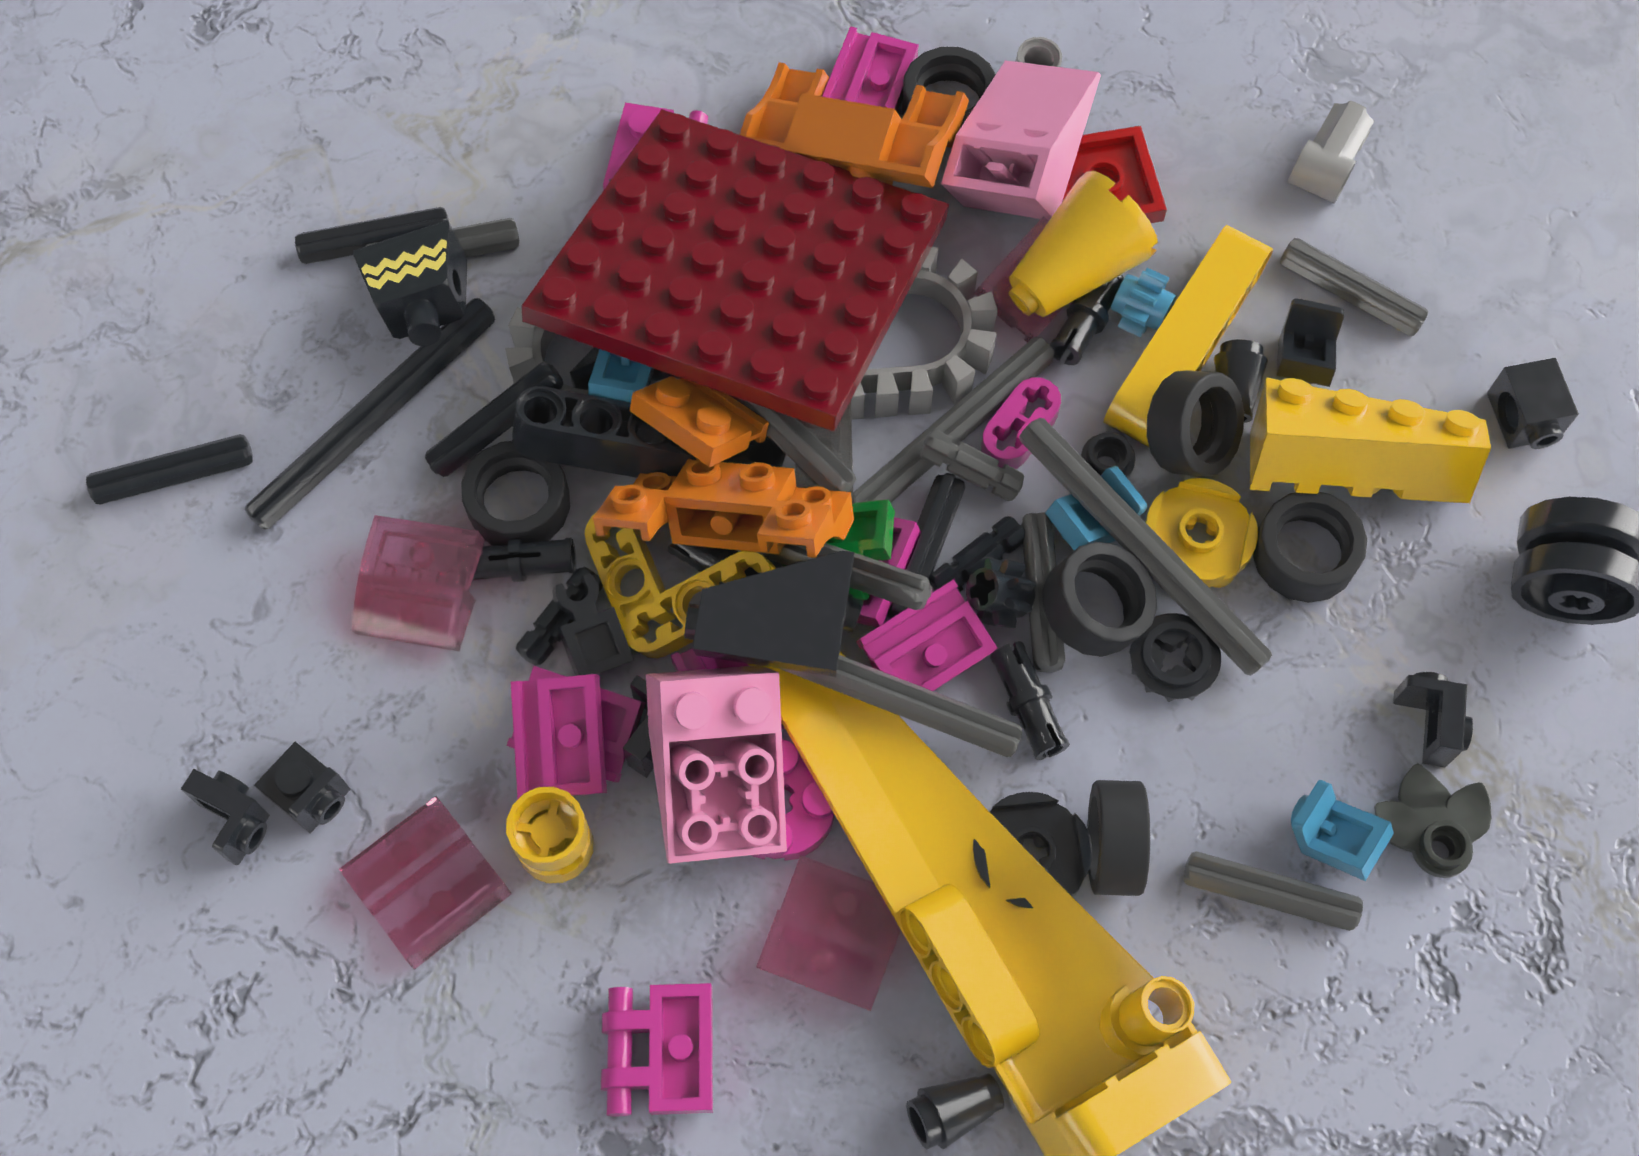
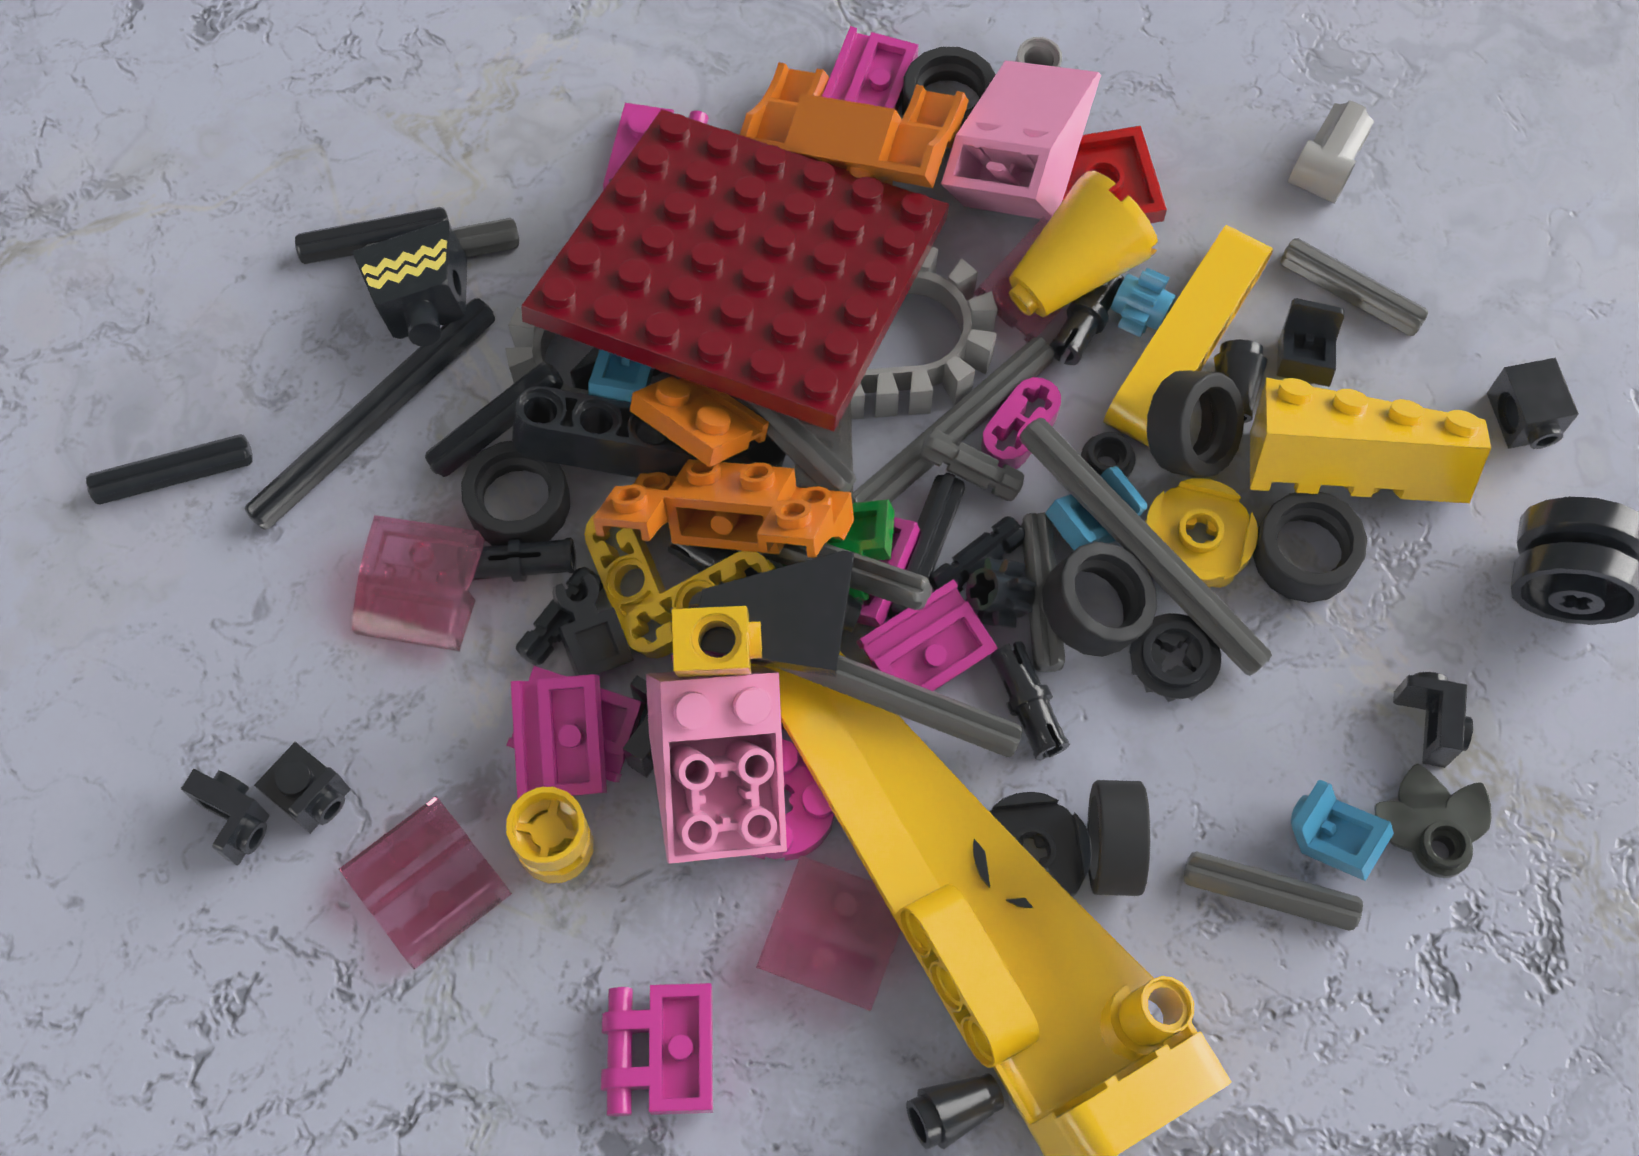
none -> yellow brick [672,606,762,678]

